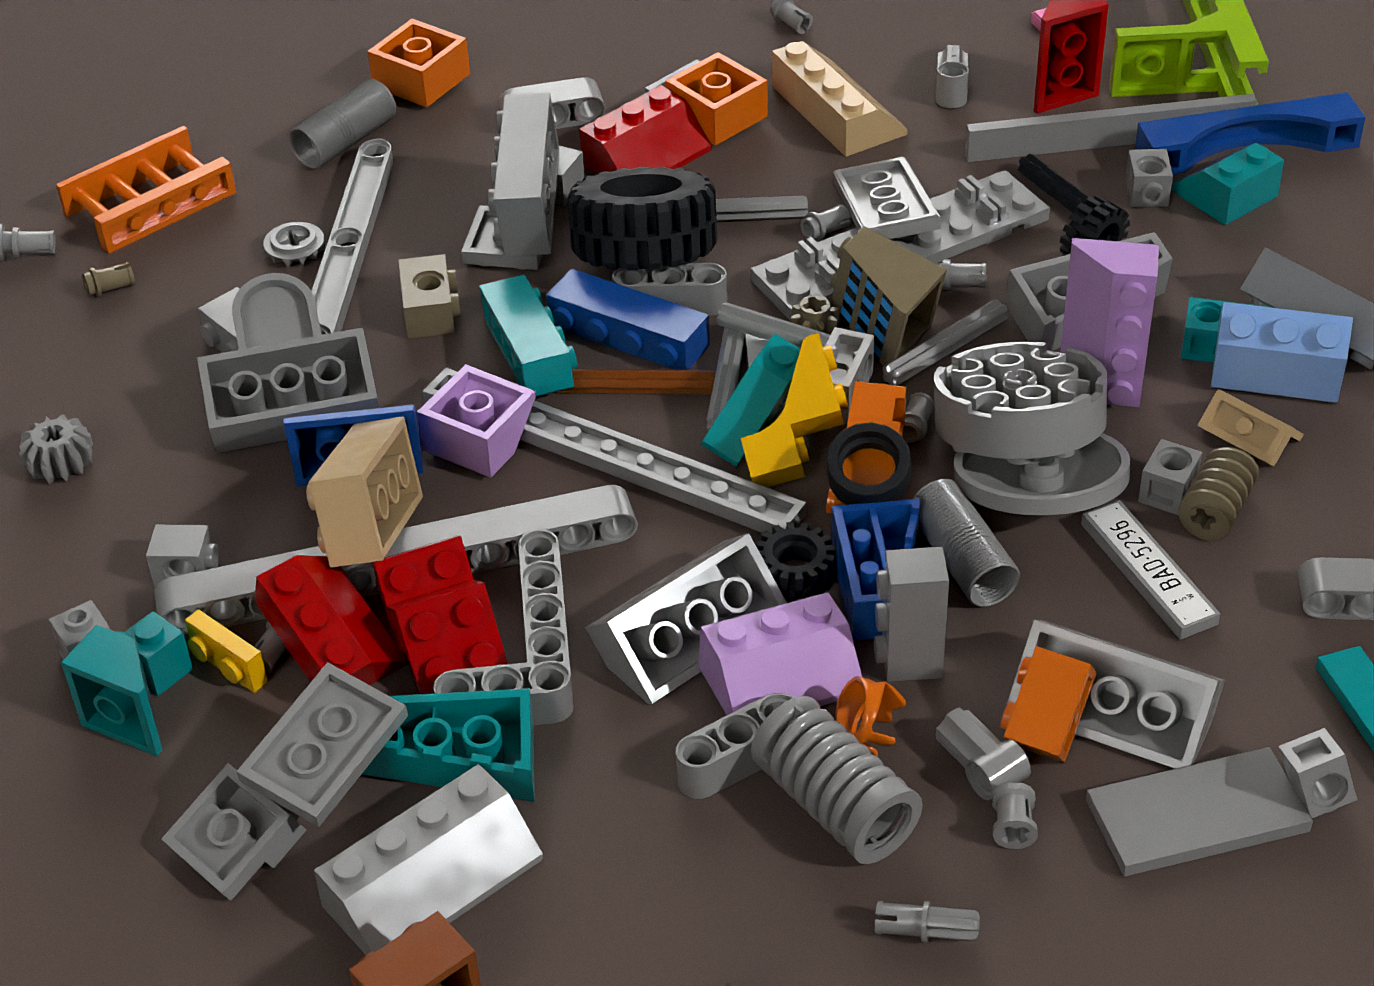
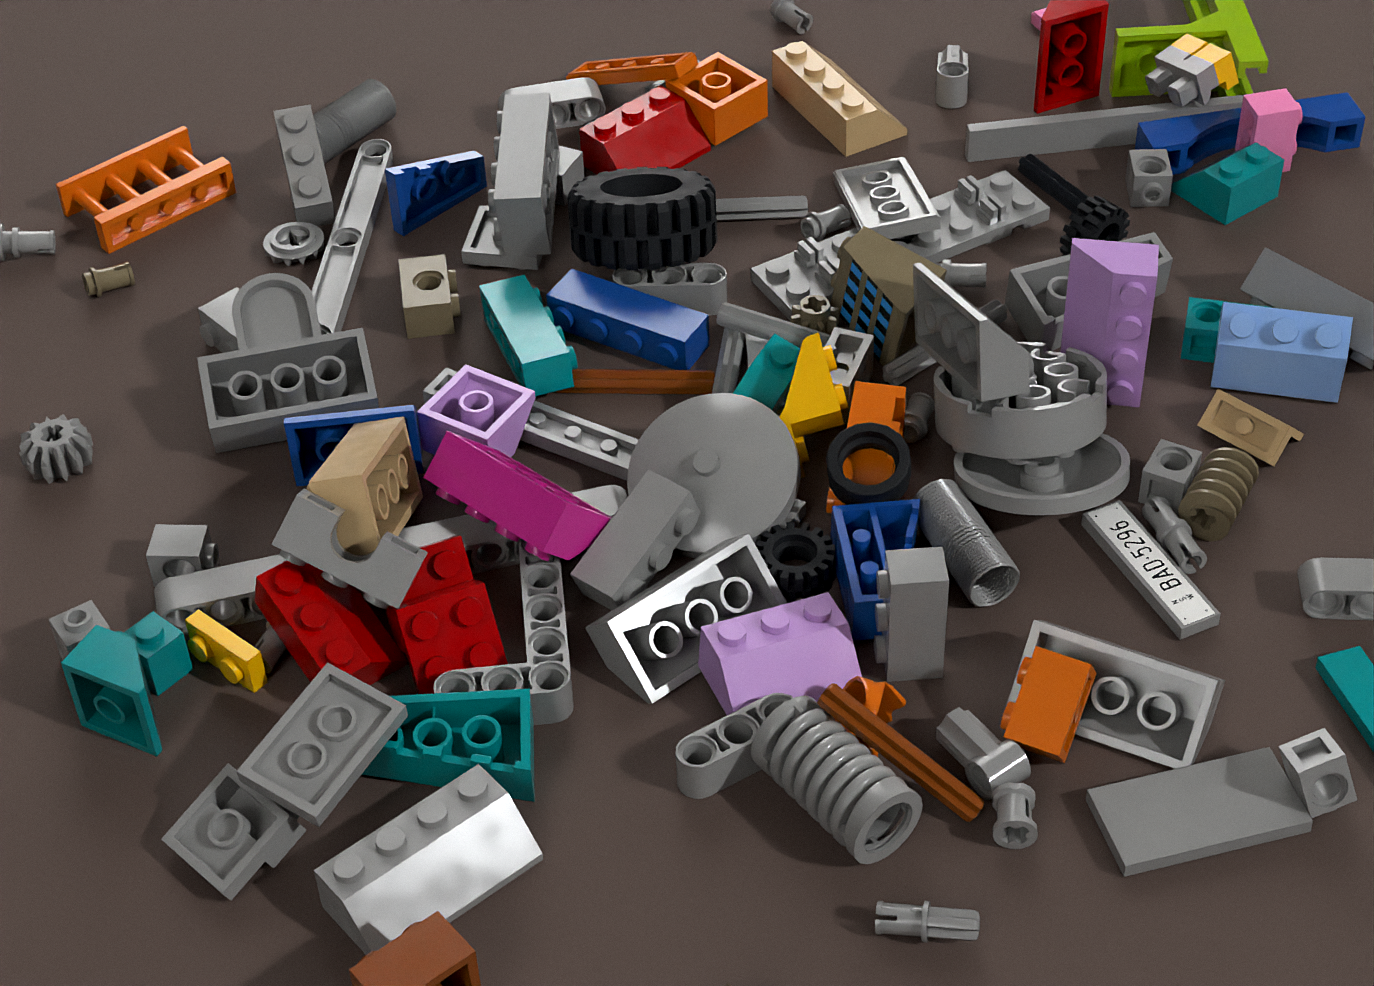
orange brick [367,19,470,108] -> none
none -> light grey arch [271,489,428,609]
none -> light grey arch [273,104,335,226]
none -> blue wing [385,151,487,236]
none -> dark pink slope [423,431,612,561]
none -> orange tile [566,52,699,85]
none -> light grey brick [570,469,701,610]
none -> light grey dish [627,393,801,558]
none -> dark orange axle [817,683,984,822]
none -> light grey slope [913,262,1034,402]
none -> light grey pin [1142,496,1207,574]
none -> light grey hips [1145,33,1239,108]
none -> bright pink brick [1235,88,1303,172]

